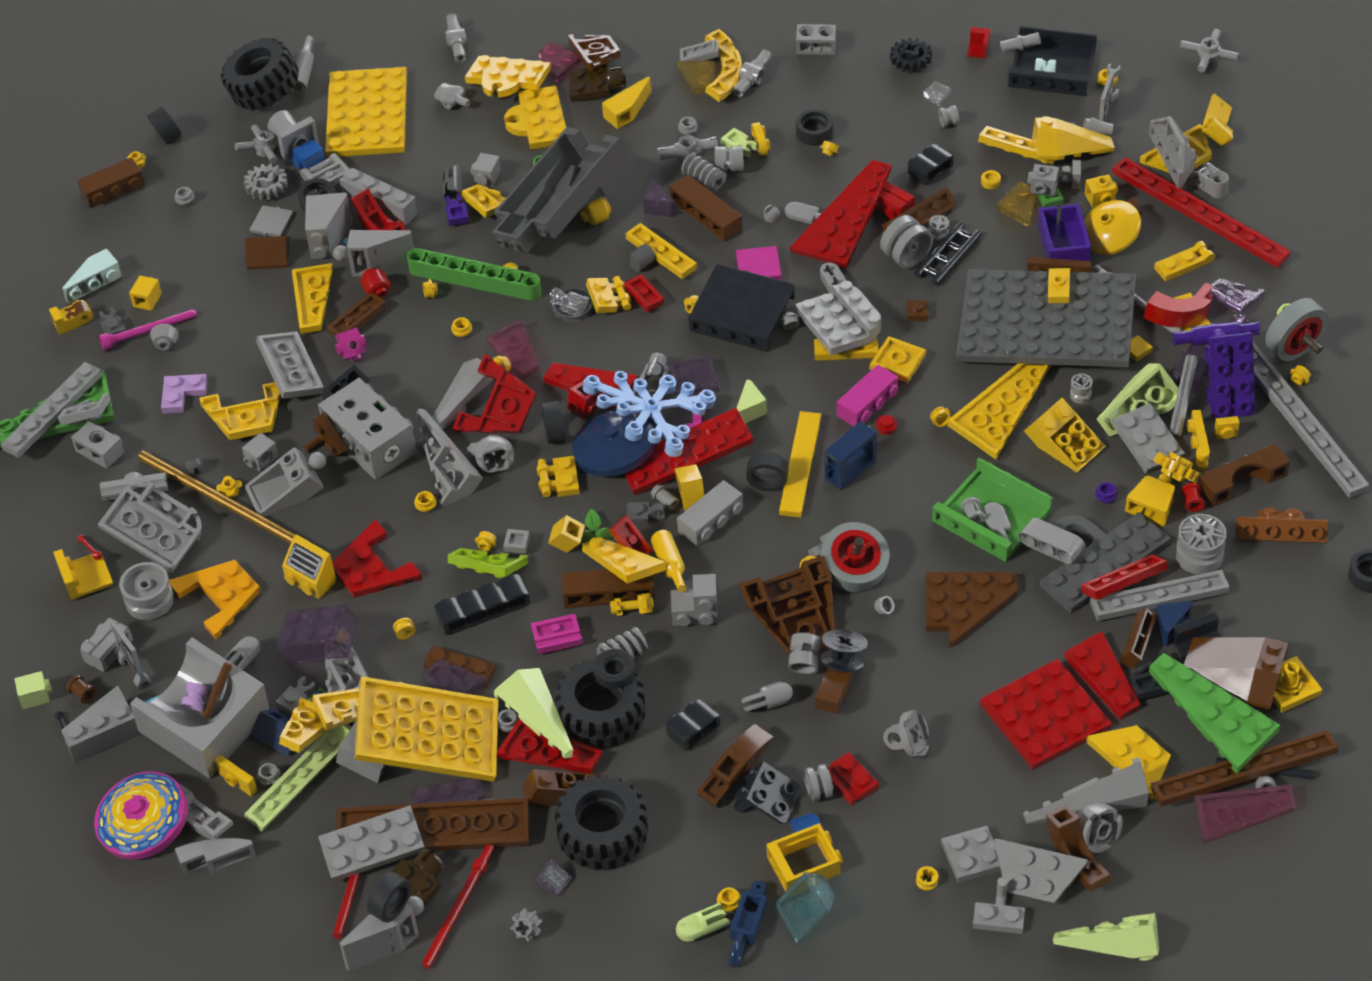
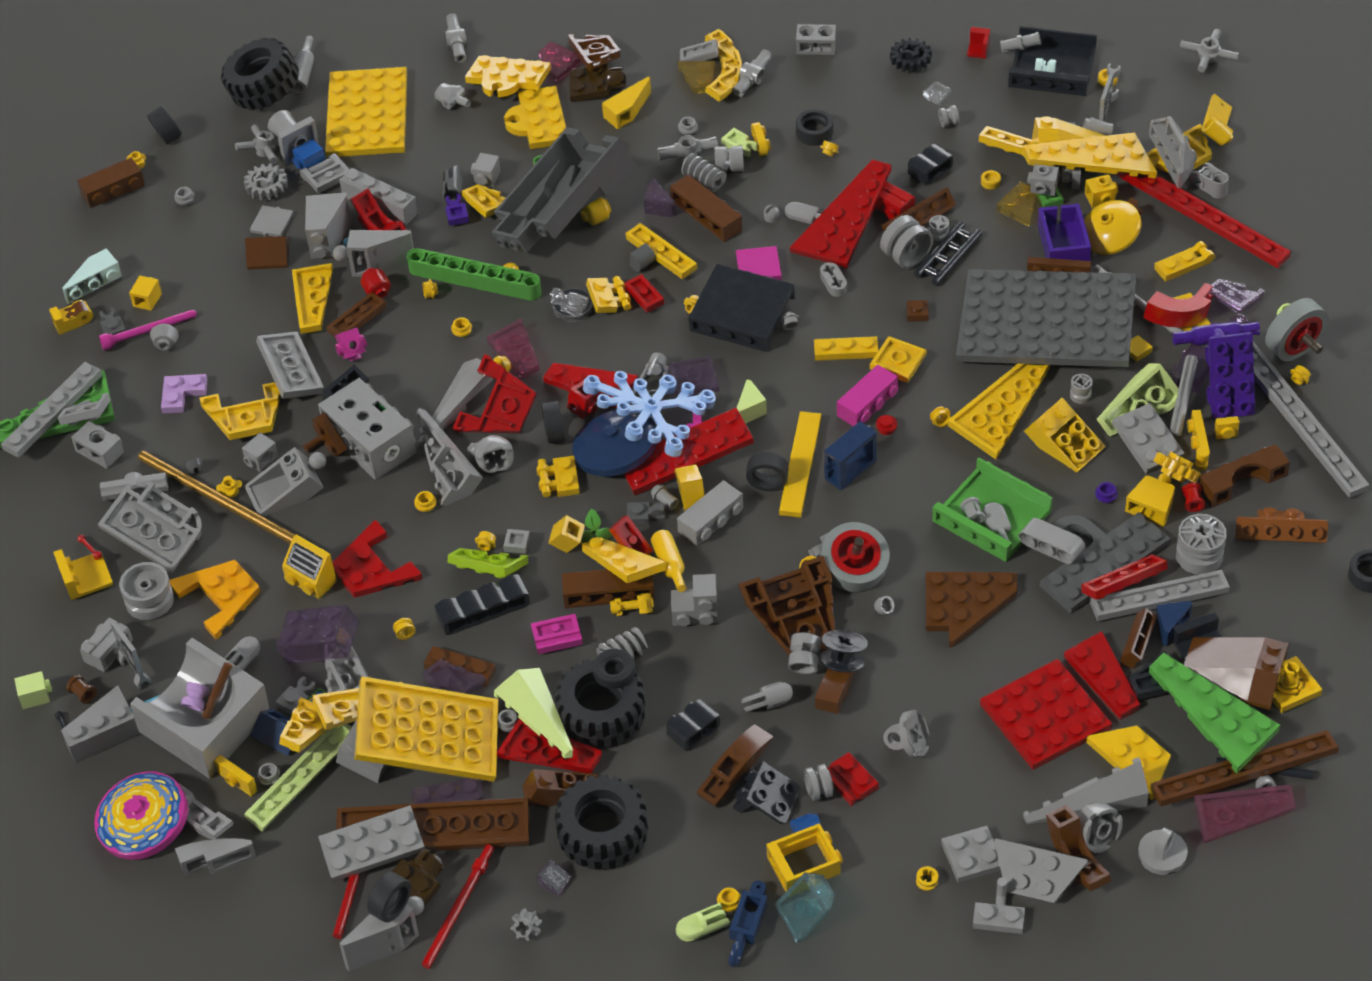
black tyre [298,178,336,214] -> none
light grey plate [795,281,881,355] -> none
yellow plate [1048,268,1070,303] -> none
yellowish green wedge [1053,913,1159,960] -> none
none -> yellow wing [1022,133,1157,179]
none -> light grey tile [1138,827,1188,875]

